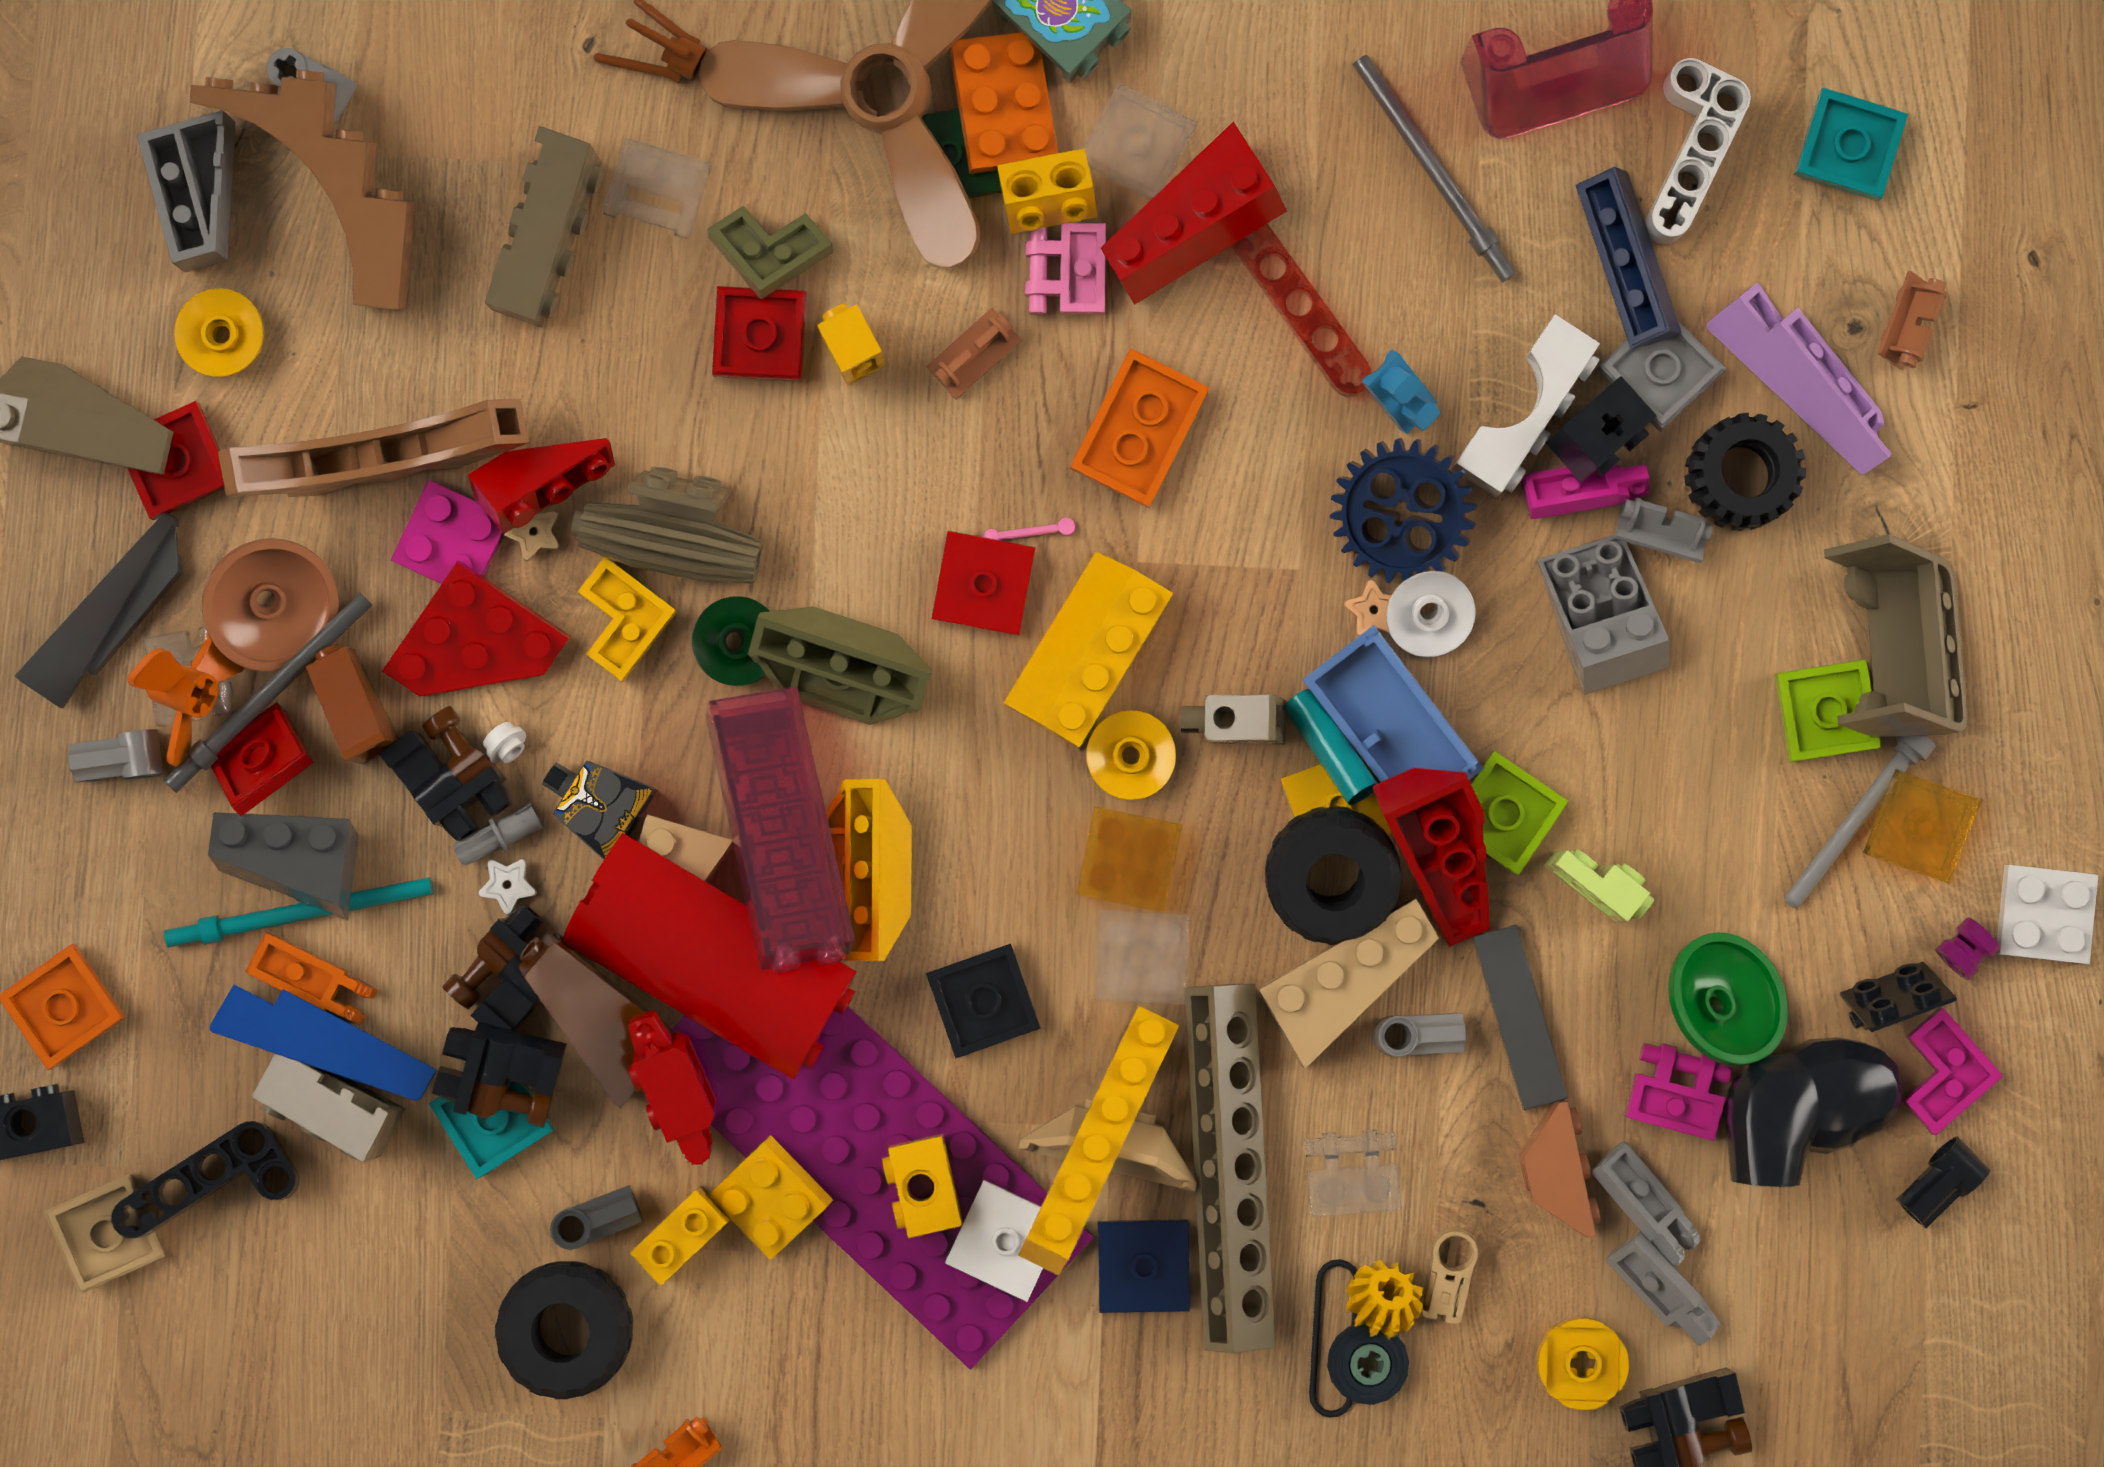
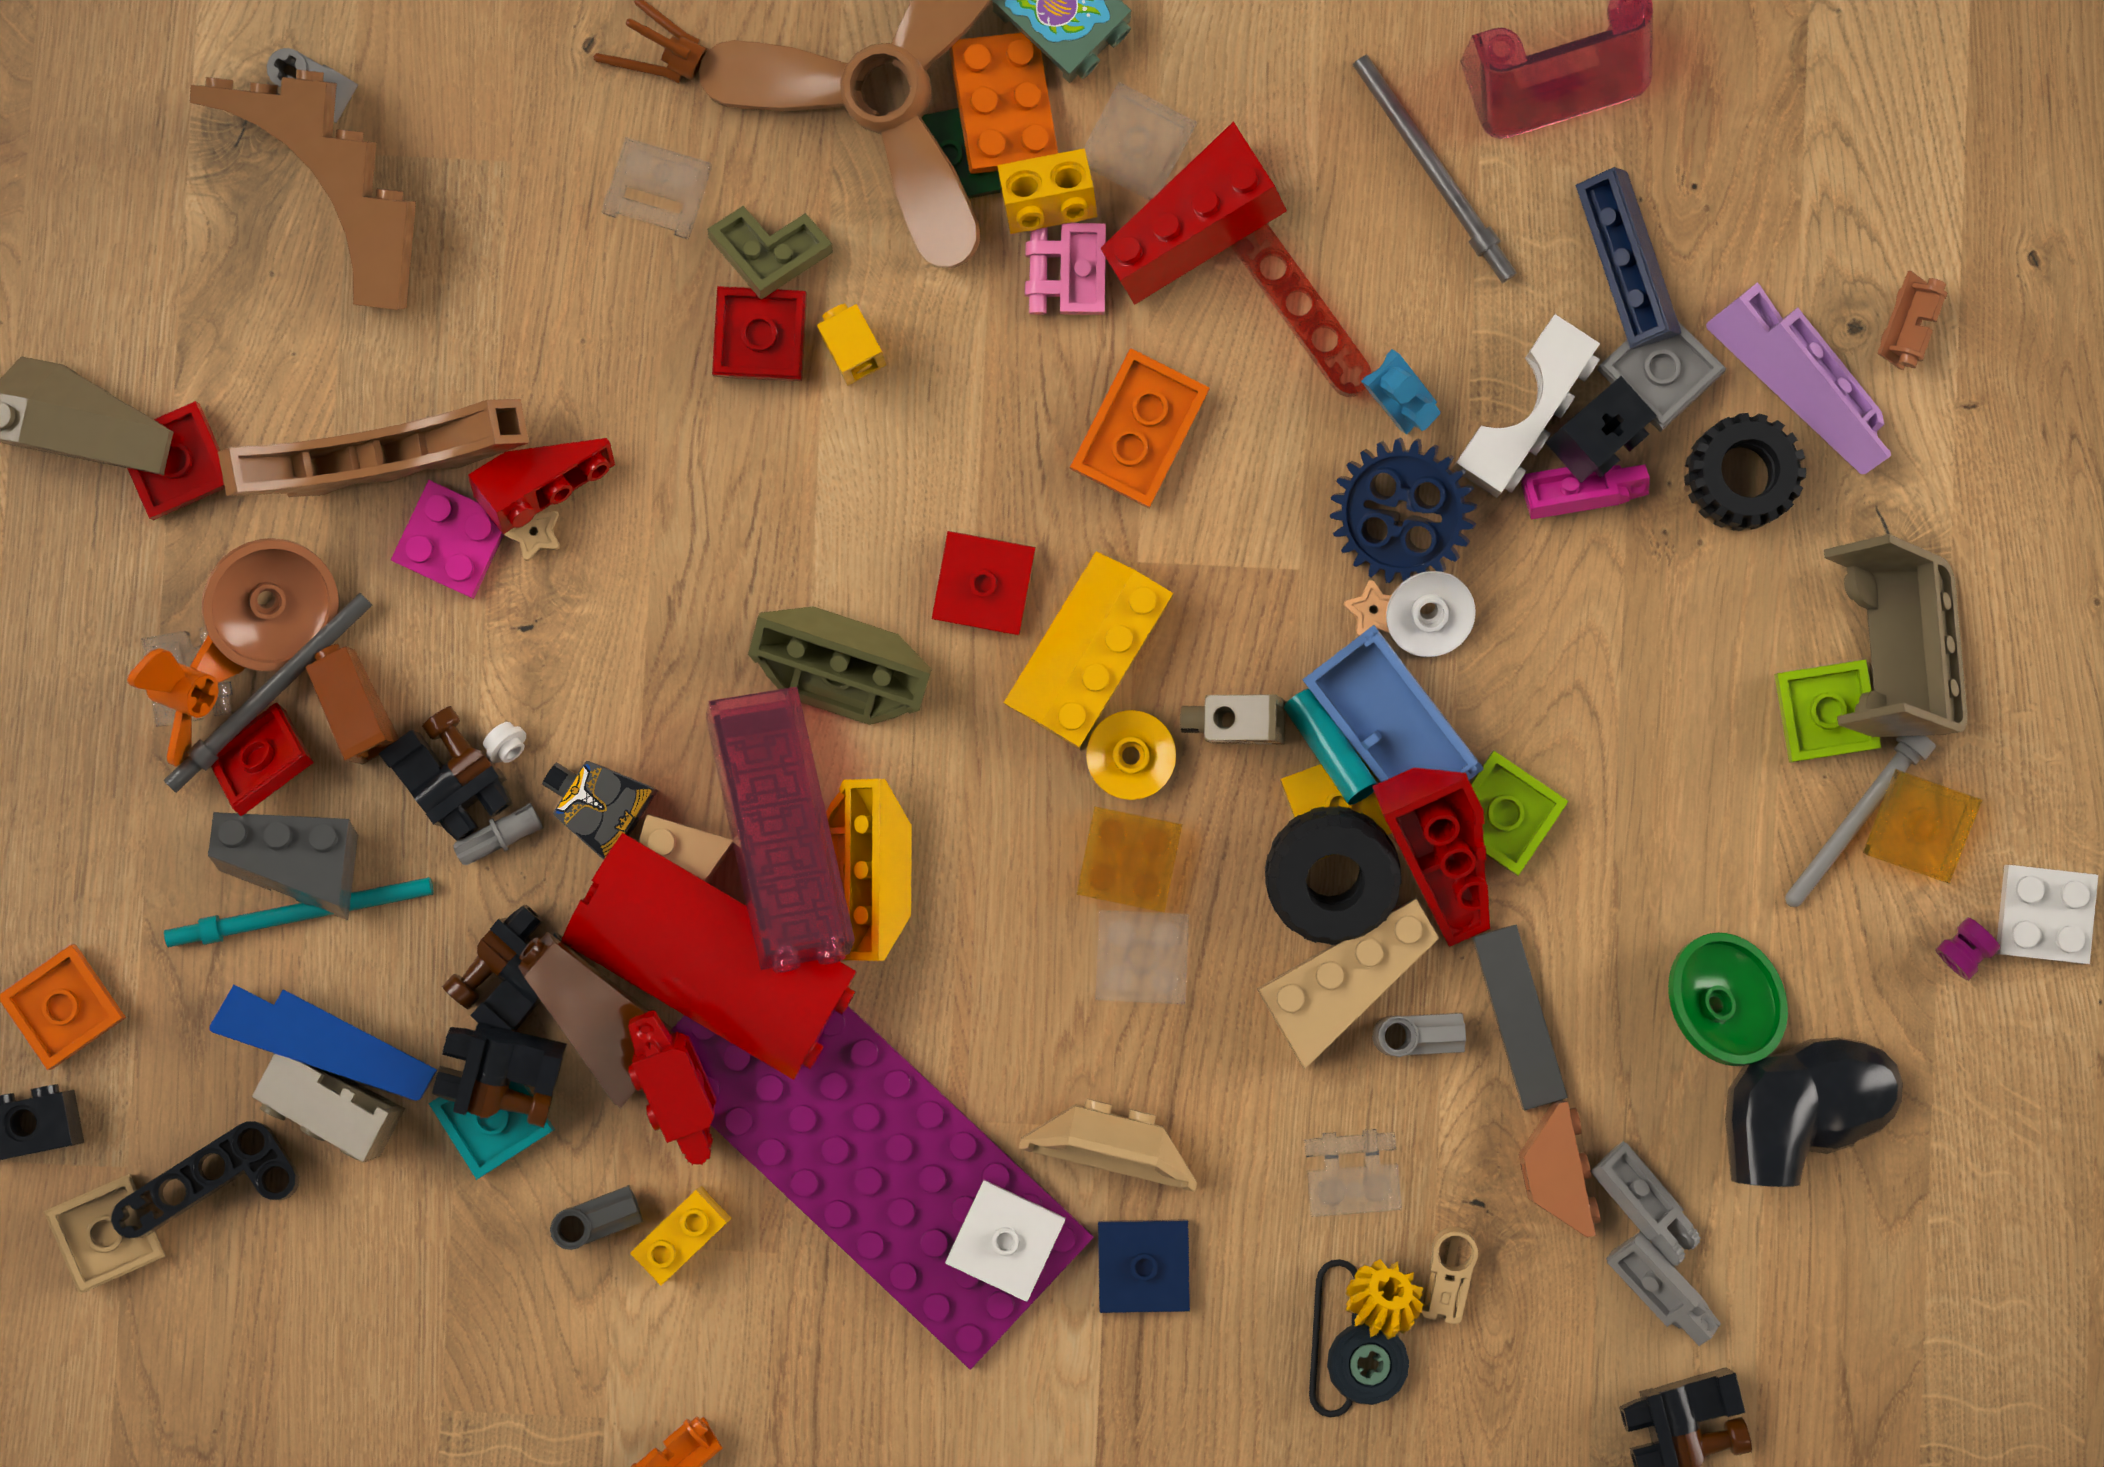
dark grey wedge [15,512,183,709] -> none
light grey piece [68,729,164,783] -> none
light grey wedge [137,110,236,273] -> none
yellow dish [174,288,264,378] -> none
orange hinge [245,932,378,1025] -> none
red plate [382,560,570,697] -> none
white plate [479,859,537,915] -> none
dark tan wedge [485,126,605,328] -> none
black tyre [495,1261,634,1399] -> none
dark tan plate [571,467,763,584] -> none
yellow plate [577,556,678,682] -> none
dark green dish [692,596,770,686] -> none
yellow plate [708,1135,833,1261] -> none
yellow brick [882,1134,963,1238] -> none
nougat hinge [926,308,1022,400] -> none
black plate [926,944,1041,1059] -> none
bright pink hinge [983,517,1075,540] -> none
yellow arch [1018,1006,1179,1276] -> none
dark tan brick [1184,984,1275,1354] -> none
yellow plate [1536,1317,1629,1410] -> none
light grey slope [1537,535,1670,695] -> none
yellowish green plate [1544,849,1654,922] -> none
light grey hinge [1615,497,1713,563] -> none
dark pink plate [1624,1043,1732,1141] -> none
white beam [1645,58,1751,245] -> none
teal plate [1794,87,1908,202] -> none
black hinge [1840,962,1957,1033] -> none
black piece [1896,1136,1990,1228] -> none
dark pink plate [1902,1007,2003,1136] -> none

